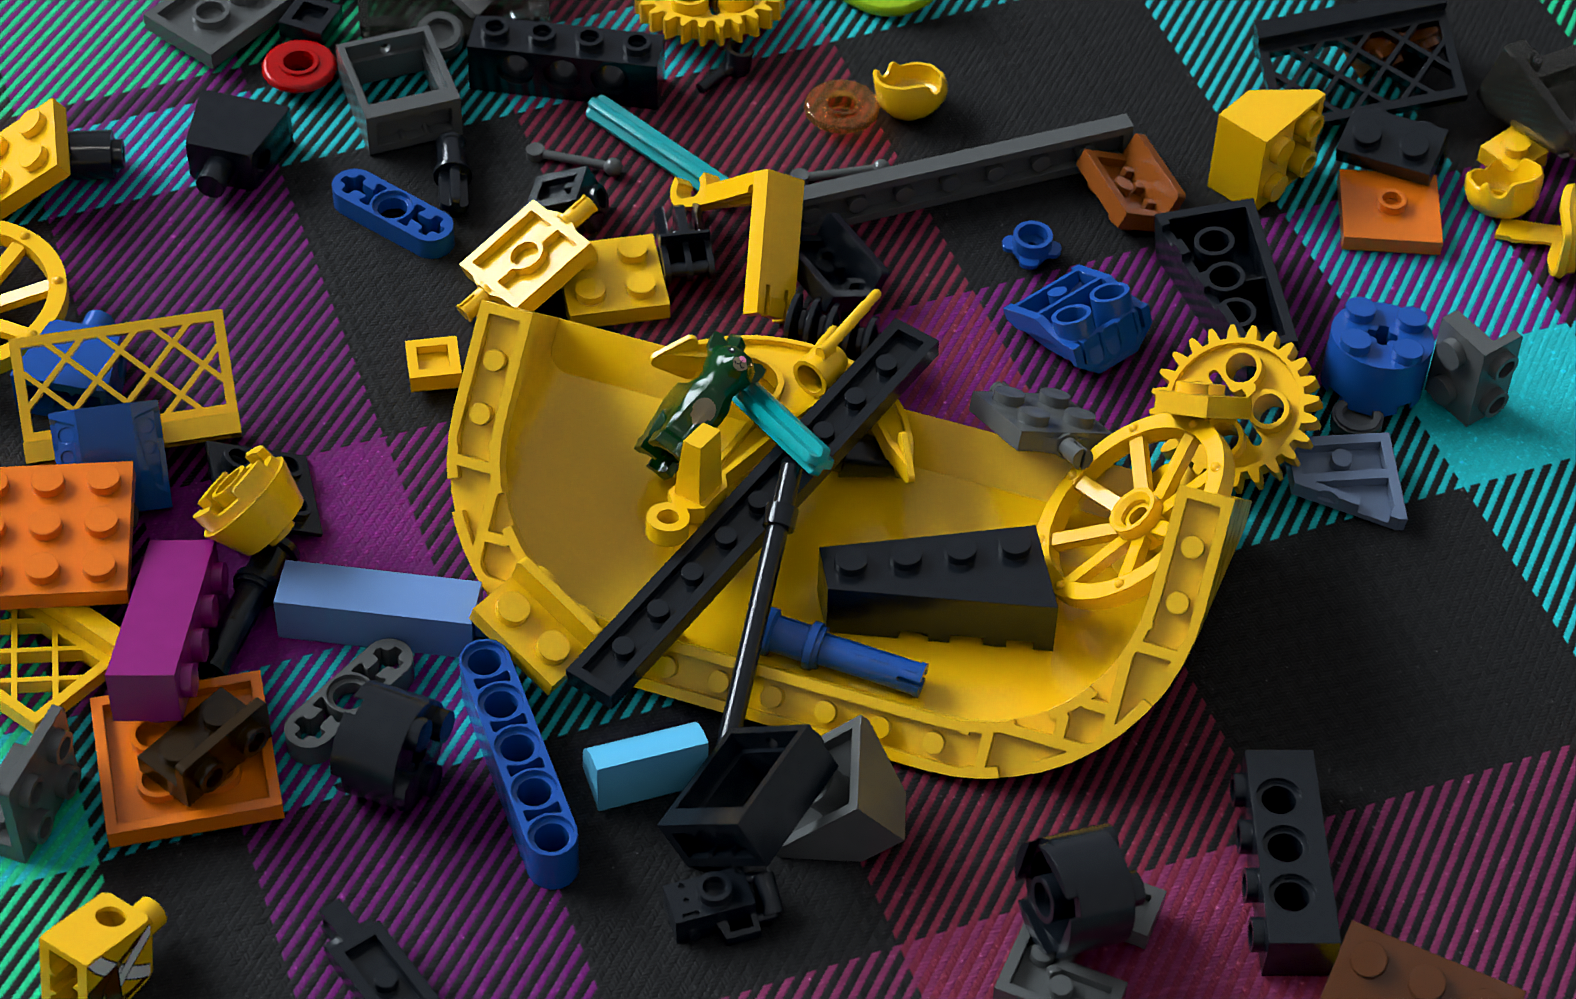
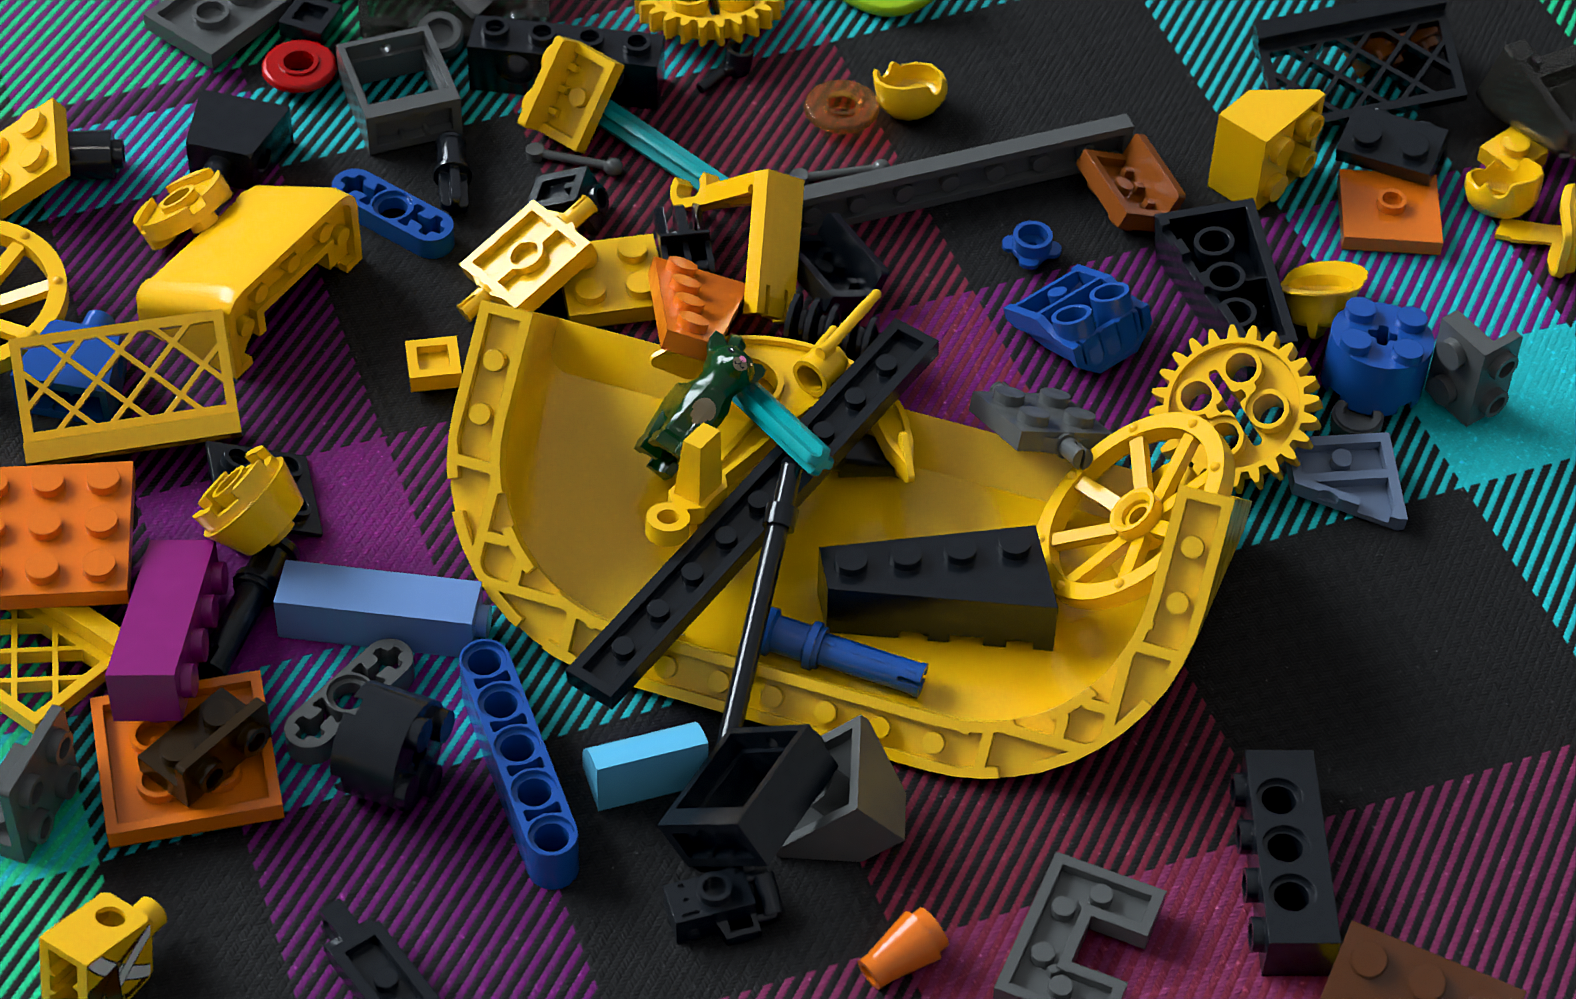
blue slope [48,400,173,511] -> none
yellow bracket [469,556,603,695] -> none
black brick [1015,823,1145,958] -> none
yellow hinge [1154,381,1252,419] -> none
none -> yellow plate [133,168,233,250]
none -> yellow windscreen [136,185,363,379]
none -> yellow bracket [517,36,625,153]
none -> orange wing [648,256,745,362]
none -> orange cone [857,907,949,990]
none -> yellow piece [1281,261,1368,340]

